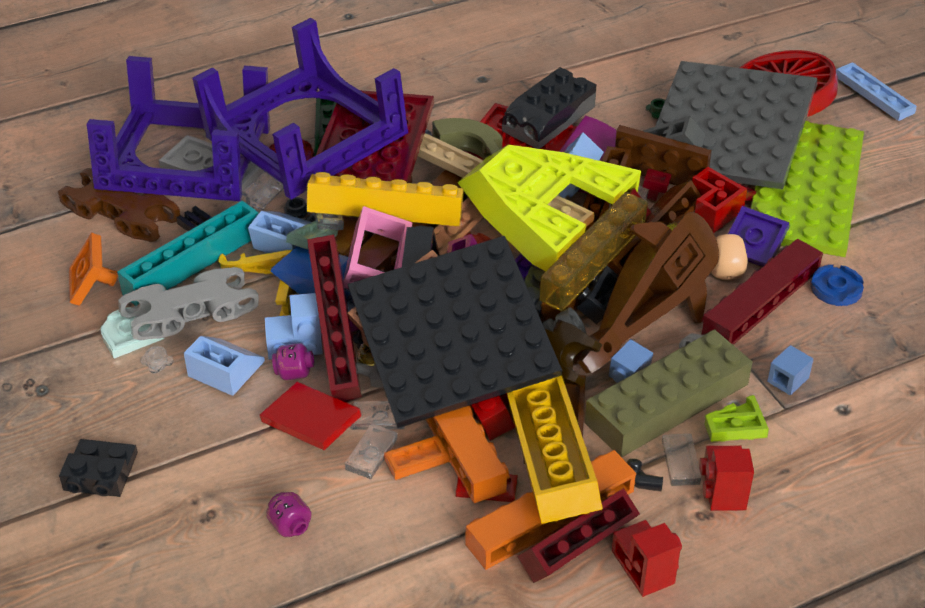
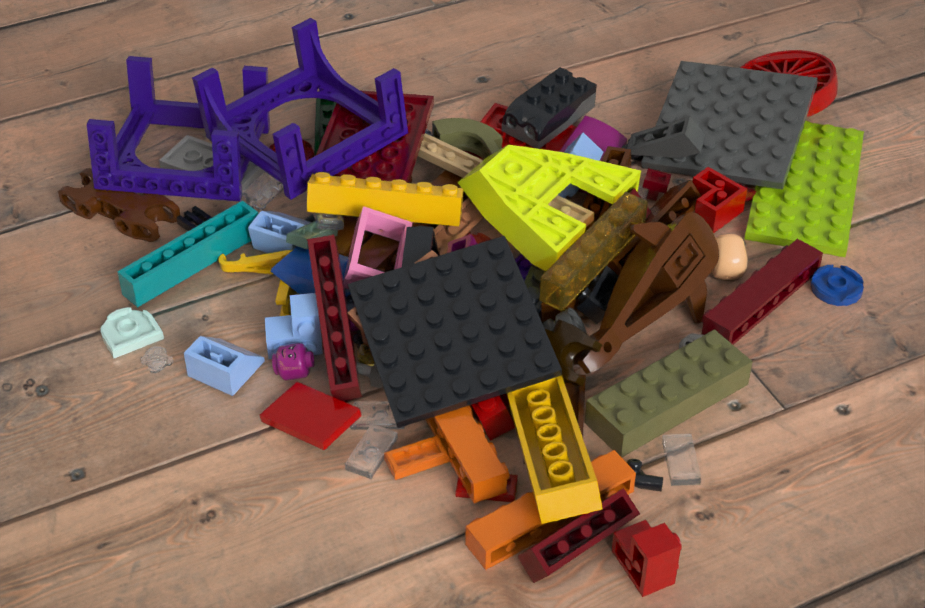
black plate [59,439,138,497] -> none
orange tile [69,232,118,306] -> none
light grey piece [118,267,259,340] -> none
magenta head [266,492,312,537] -> none
black plate [284,197,308,219] -> none
medium blue brick [609,339,653,383] -> none
reddish brown plate [615,125,712,185] -> none
dark green plate [646,98,665,119] -> none
red brick [699,445,754,511] -> none
lime wing [704,395,769,442] -> none
dark purple plate [728,206,790,267] -> none
medium blue brick [767,345,813,395] -> none
light blue plate [836,62,917,121] -> none

